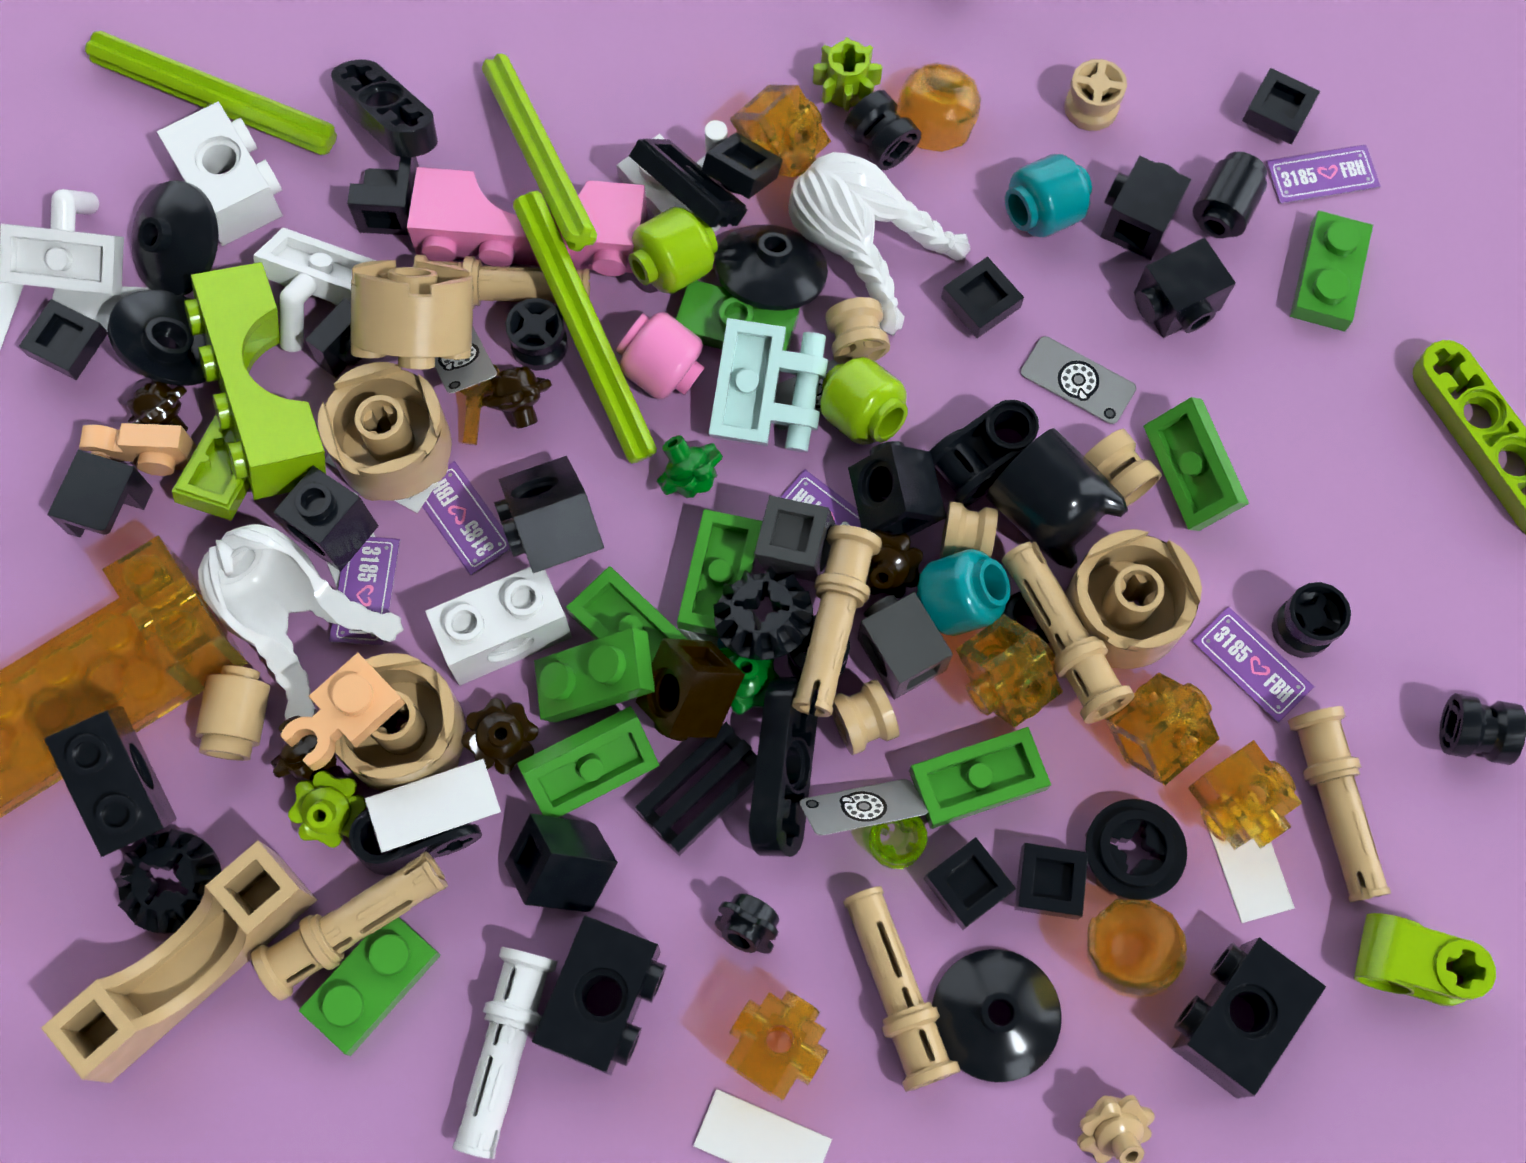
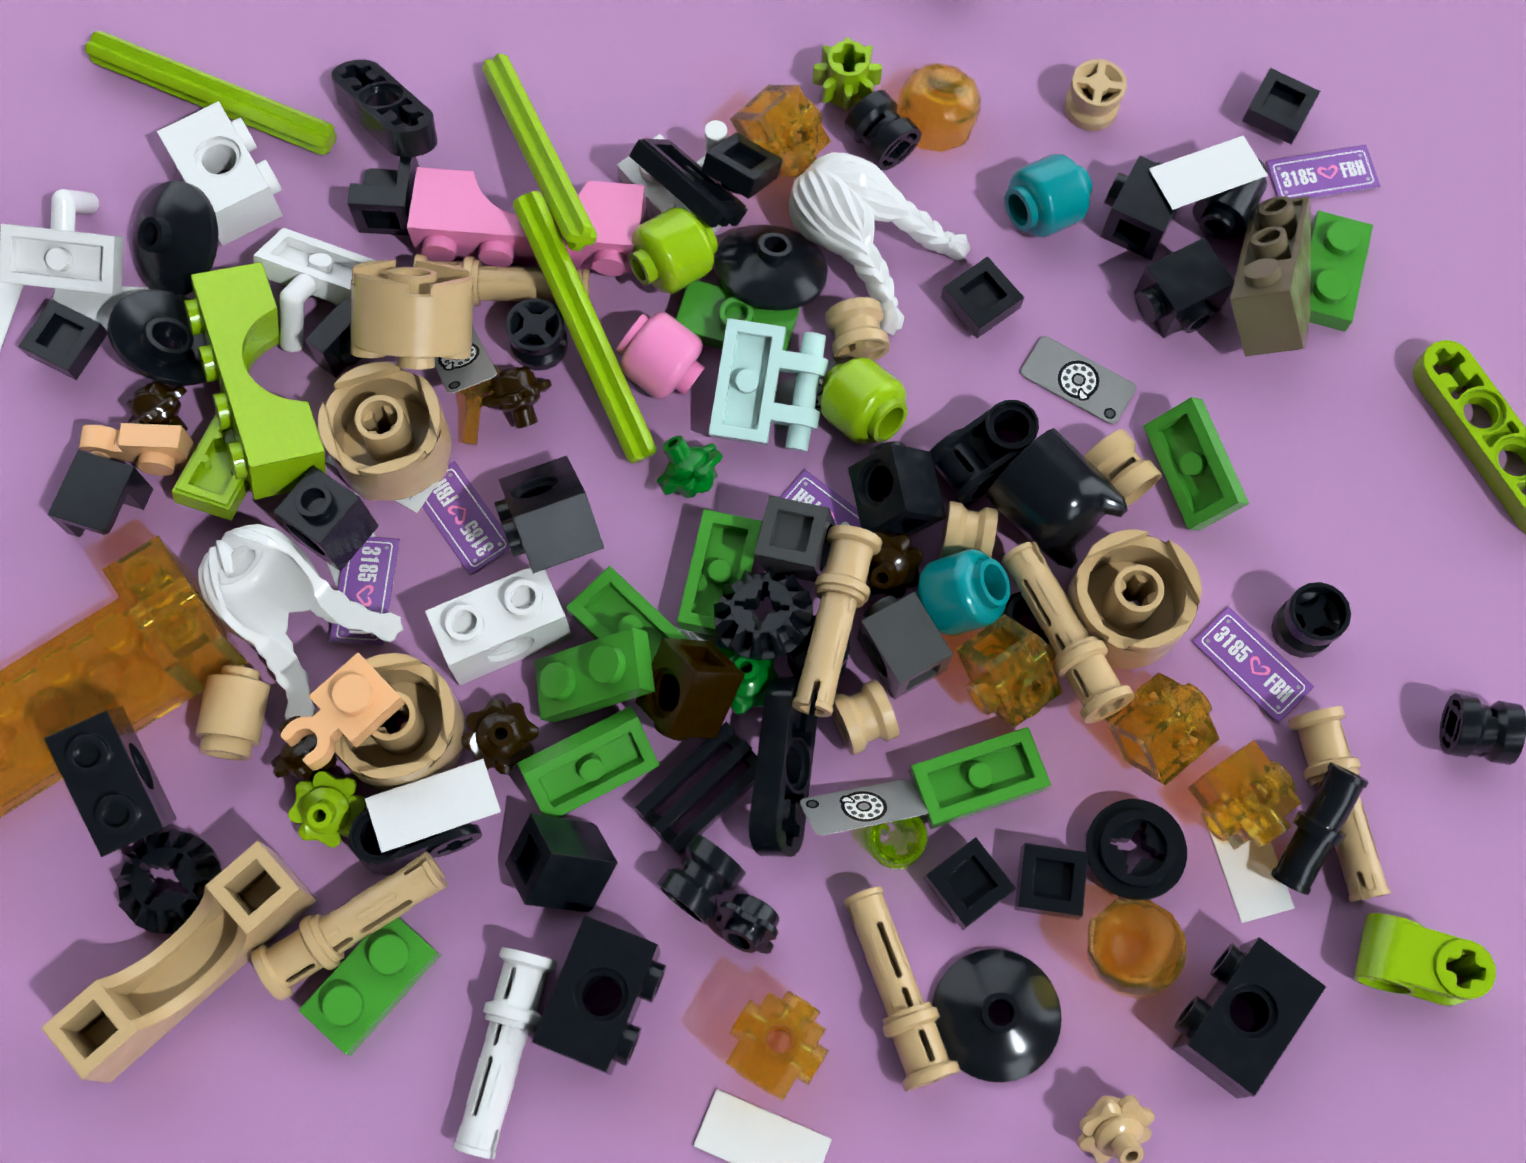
none -> black wheel [656,834,746,925]
none -> white sticker [1149,135,1268,210]
none -> dark tan slope [1230,196,1311,356]
none -> black pin [1271,762,1369,895]

